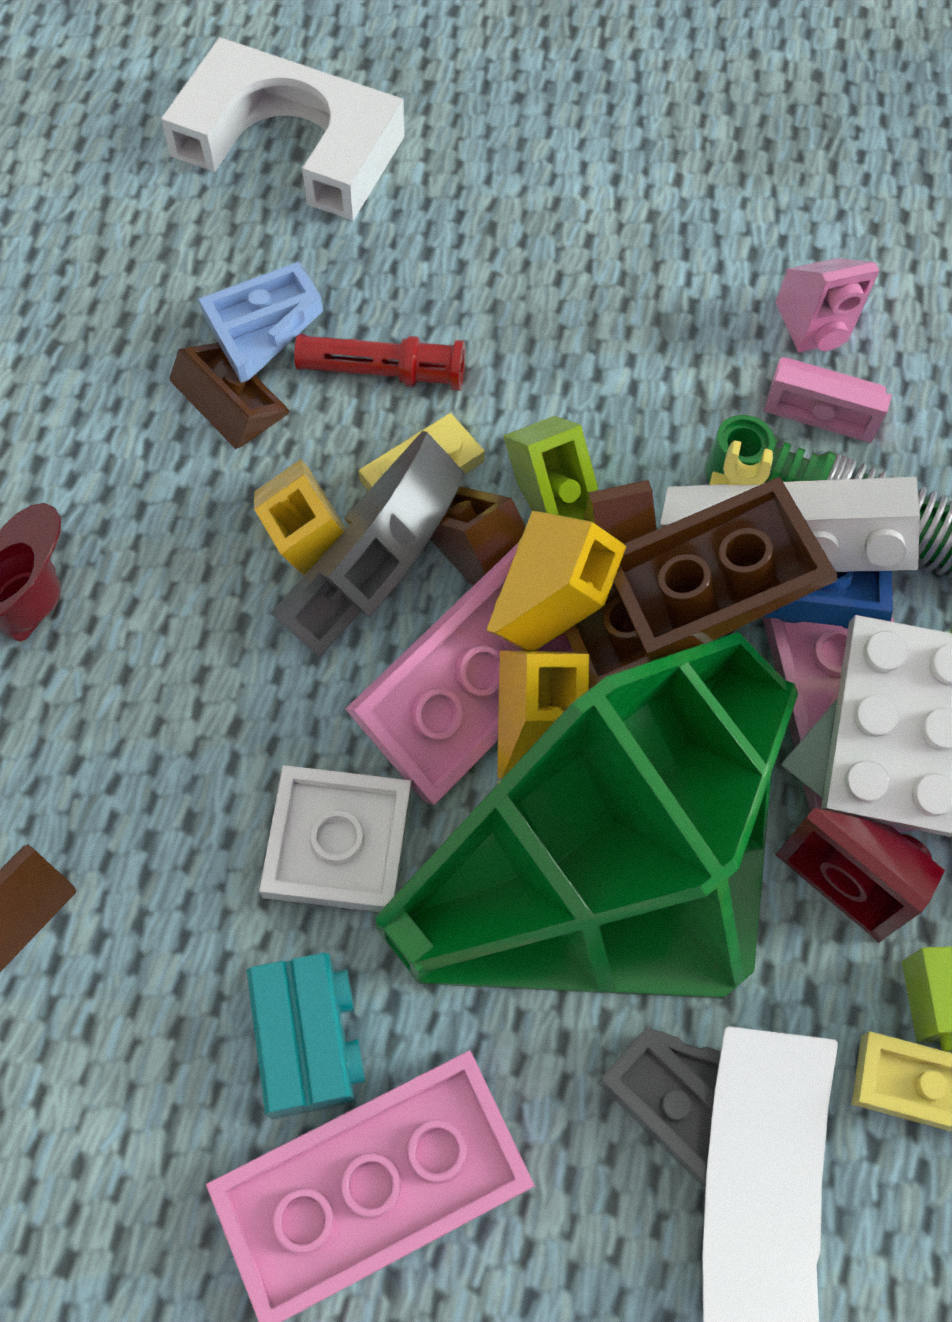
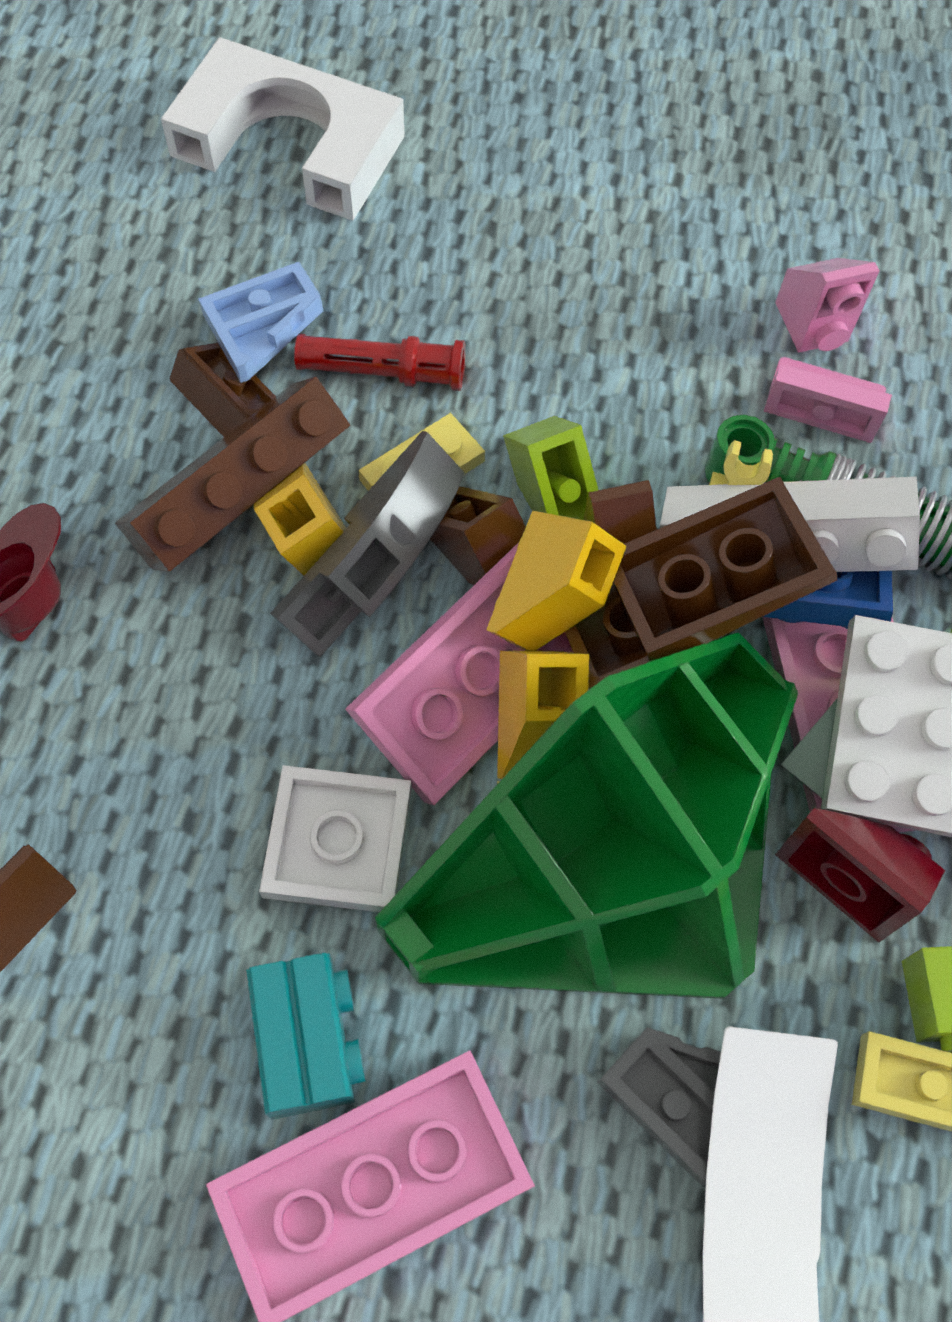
none -> reddish brown brick [115,376,351,572]

